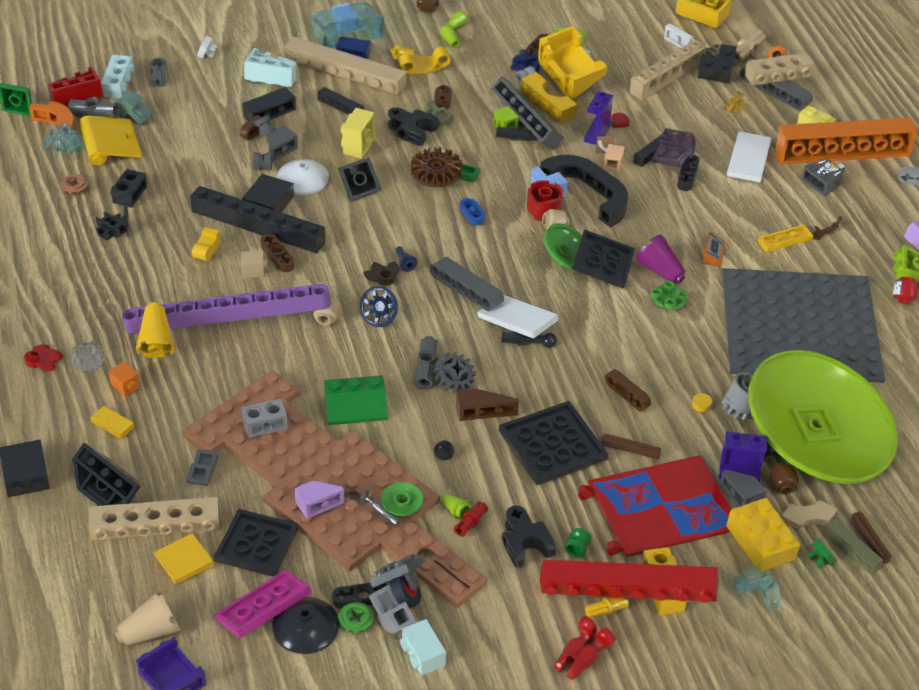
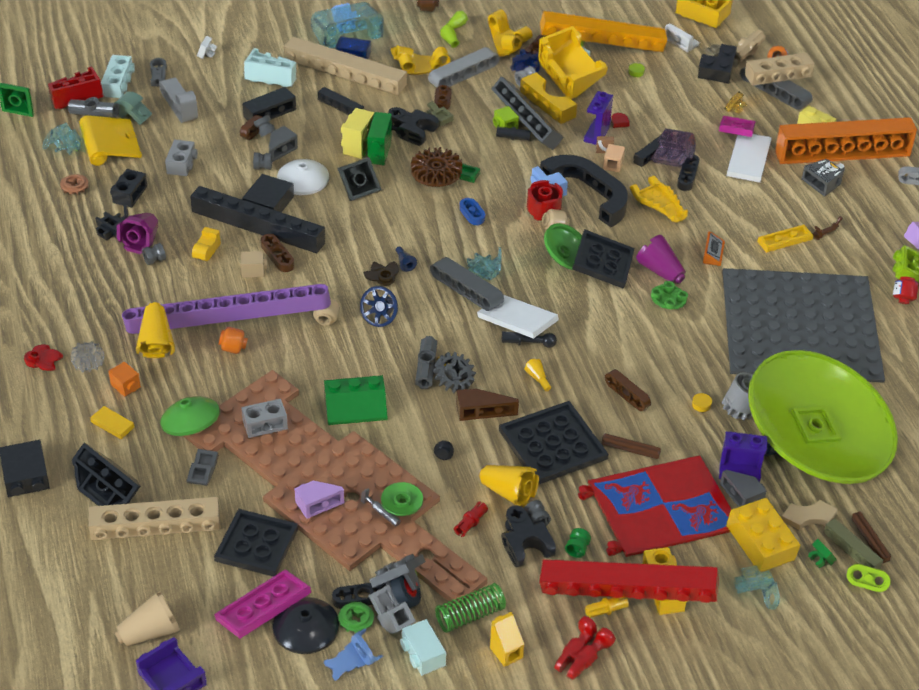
orange arch [29,101,75,139] -> none
yellow tile [154,533,214,585] -> none
lime cone [441,493,471,519] -> none
tan brick [629,40,707,101] -> none
reddish brown head [769,462,799,494] -> none
none -> magenta cone [117,212,158,254]
none -> dark grey wheel [142,243,166,265]
none -> light grey beam [159,77,198,123]
none -> bright green dish [160,396,220,436]
none -> light grey brick [165,139,198,176]
none -> orange head [218,327,248,354]
none -> medium blue hair [324,628,383,681]
none -> green brick [367,112,392,166]
none -> light grey beam [428,47,500,87]
none -> bright green piece [435,583,506,633]
none -> clear light blue piece [467,247,502,281]
none -> yellow cone [479,465,539,508]
none -> yellow panel [488,9,533,57]
none -> yellow slope [490,612,524,667]
none -> yellow cone [524,358,552,391]
none -> dark grey wheel [524,500,551,526]
none -> light orange brick [540,11,668,52]
none -> lime tile [628,63,645,77]
none -> yellow animal [630,175,688,223]
none -> dark pink tile [719,116,756,137]
none -> lime plate [847,564,890,592]

